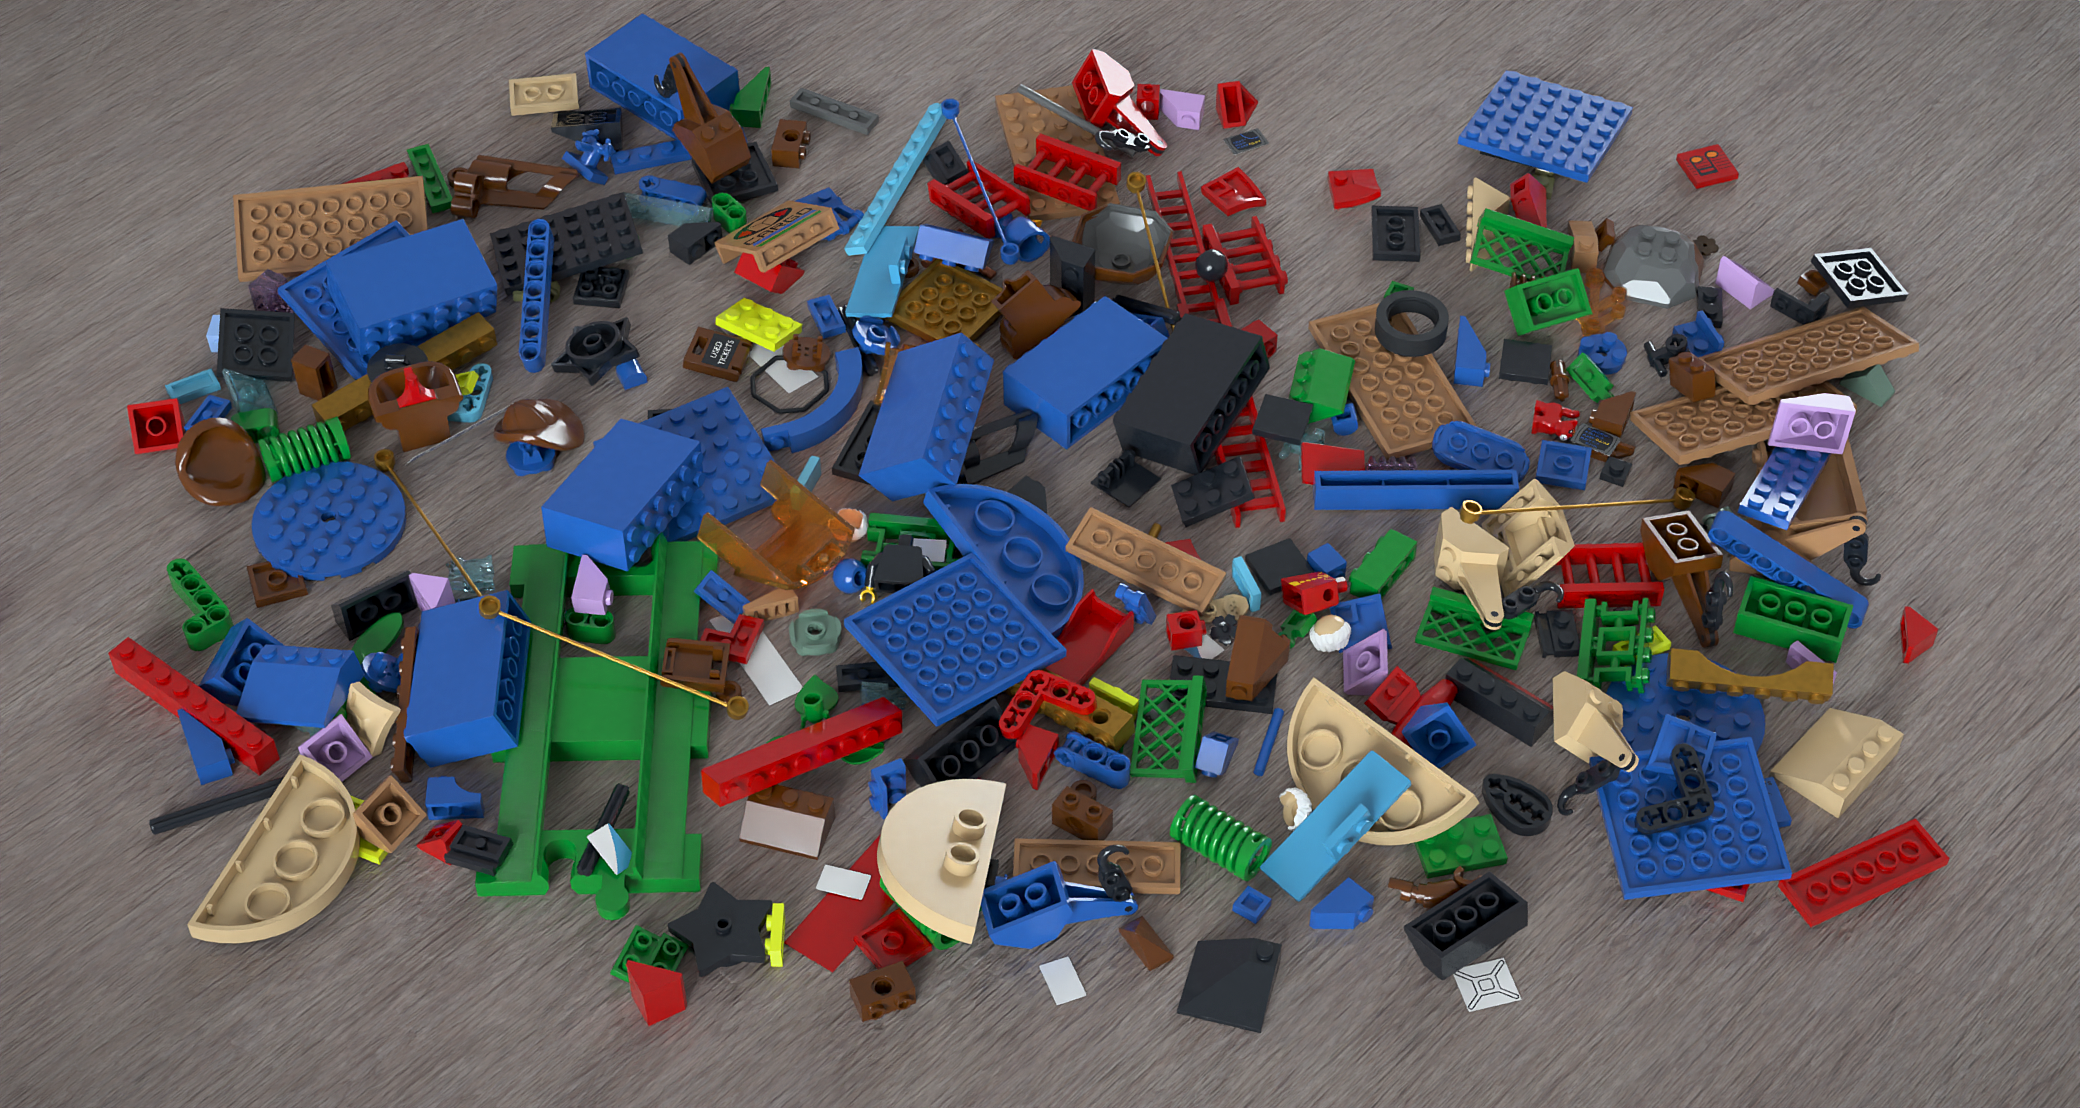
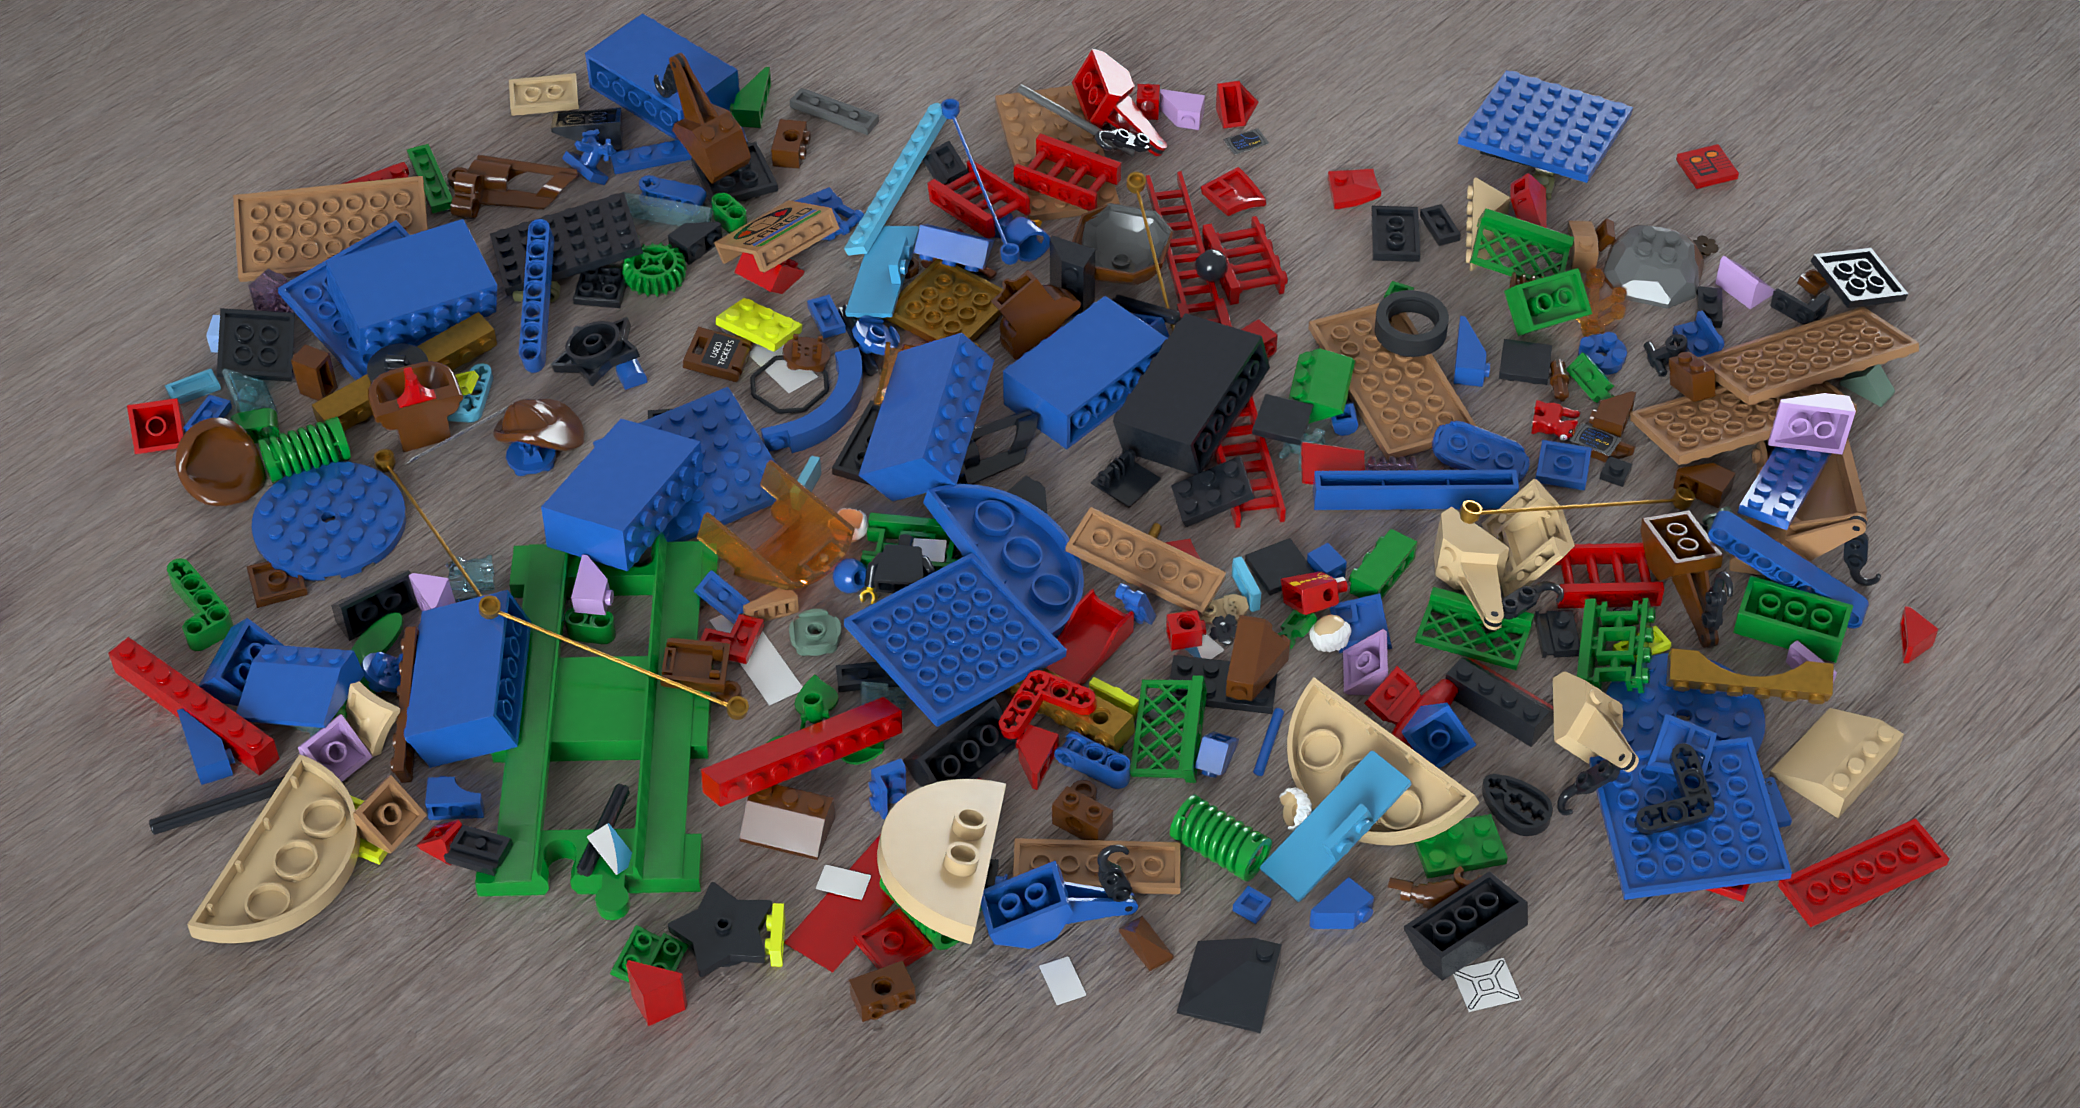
none -> green gear [622,242,687,297]

